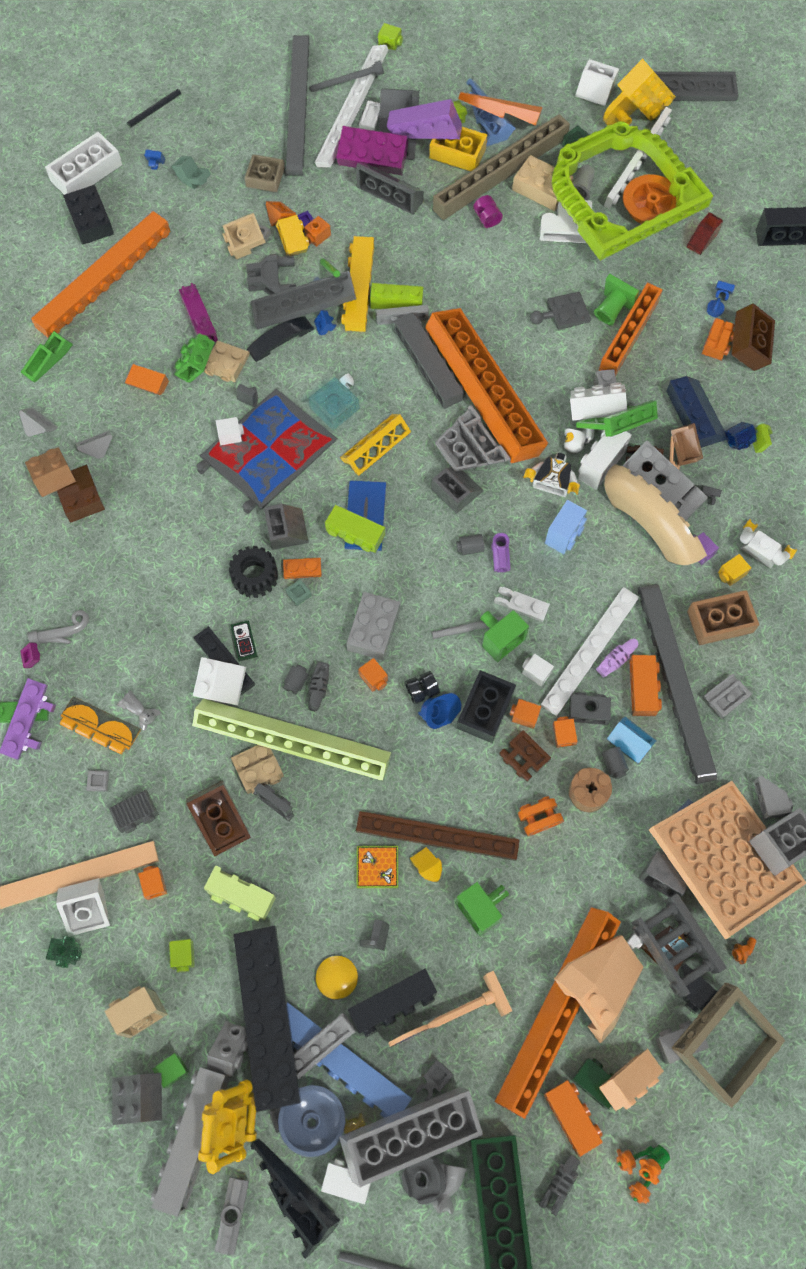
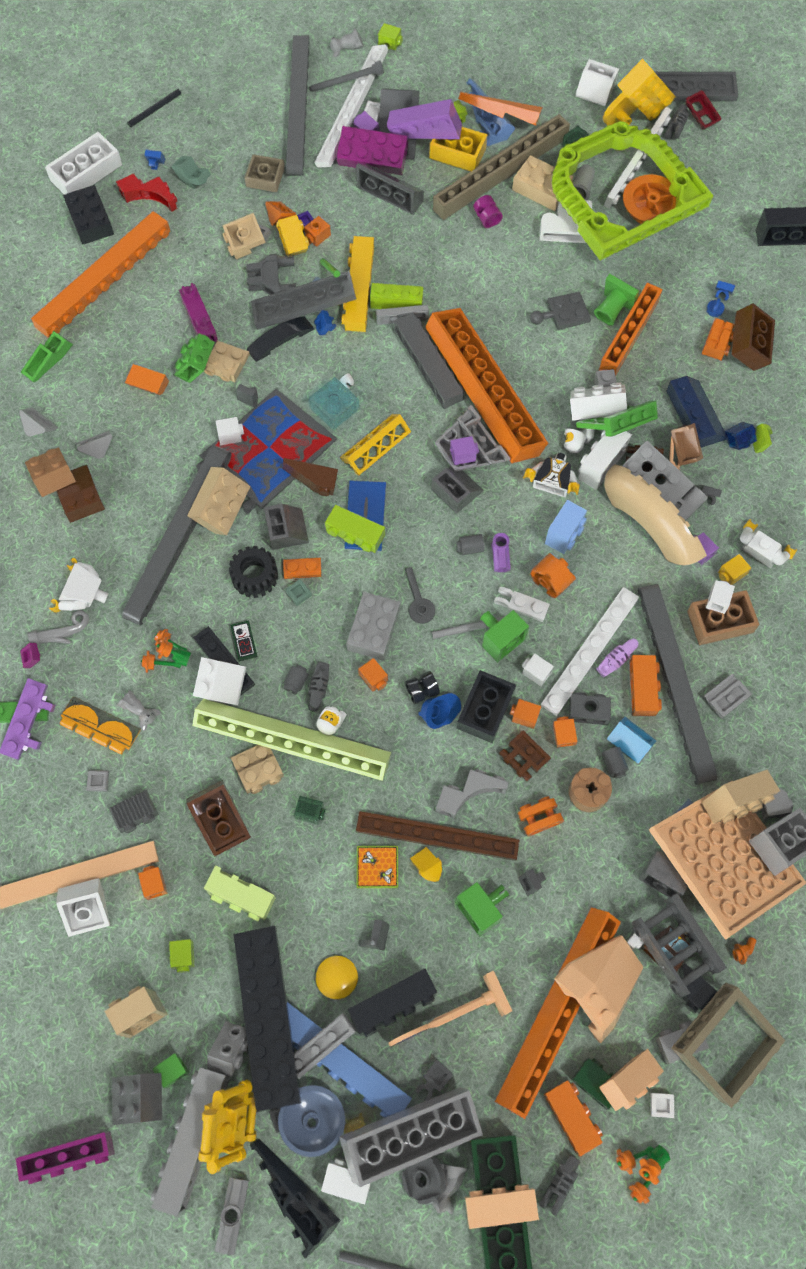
clear green brick [46,936,82,968] -> none
dark grey plate [253,783,294,822] -> none
clear red slope [686,212,723,255] -> none
none -> magenta brick [15,1131,115,1185]
none -> white torso [49,558,109,613]
none -> red arch [116,173,178,212]
none -> dark grey beam [122,445,232,626]
none -> plant [141,629,191,673]
none -> tan brick [187,467,251,535]
none -> reddish brown slope [283,458,338,496]
none -> clear green brick [294,796,326,825]
none -> white piece [316,706,347,735]
none -> light grey animal [330,28,364,57]
none -> medium lavender brick [353,110,380,131]
none -> dark grey piece [405,567,435,624]
none -> light grey arch [436,769,509,819]
none -> medium lavender brick [450,436,479,465]
none -> light nougat brick [465,1184,539,1229]
none -> dark grey tile [518,869,546,897]
none -> orange brick [530,553,576,598]
none -> white plate [650,1093,674,1118]
none -> dark grey hinge [665,105,689,139]
none -> dark red piece [685,90,721,130]
none -> tan brick [701,769,780,824]
none -> white brick [706,580,735,614]

